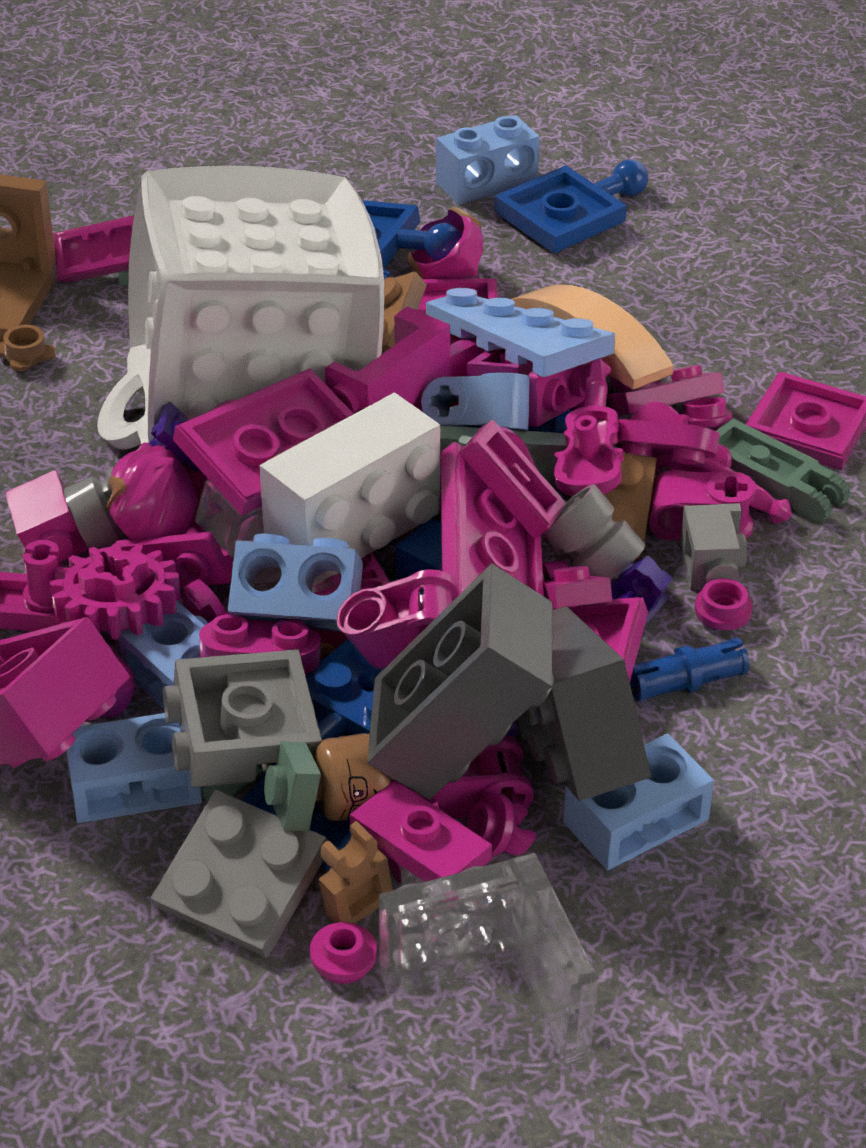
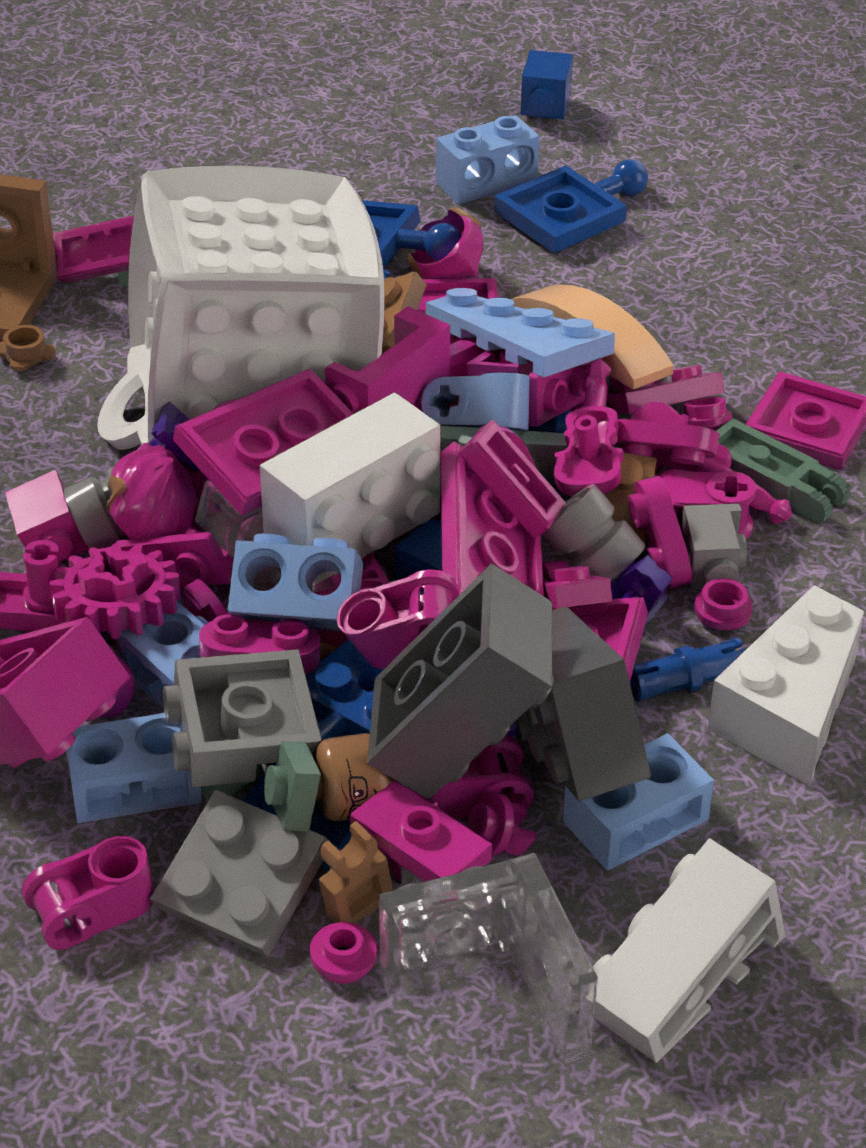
none -> dark pink piece [21,836,154,950]
none -> blue brick [520,50,573,120]
none -> white wedge [583,838,786,1063]
none -> dark pink plate [627,476,692,590]
none -> white wedge [708,585,864,786]

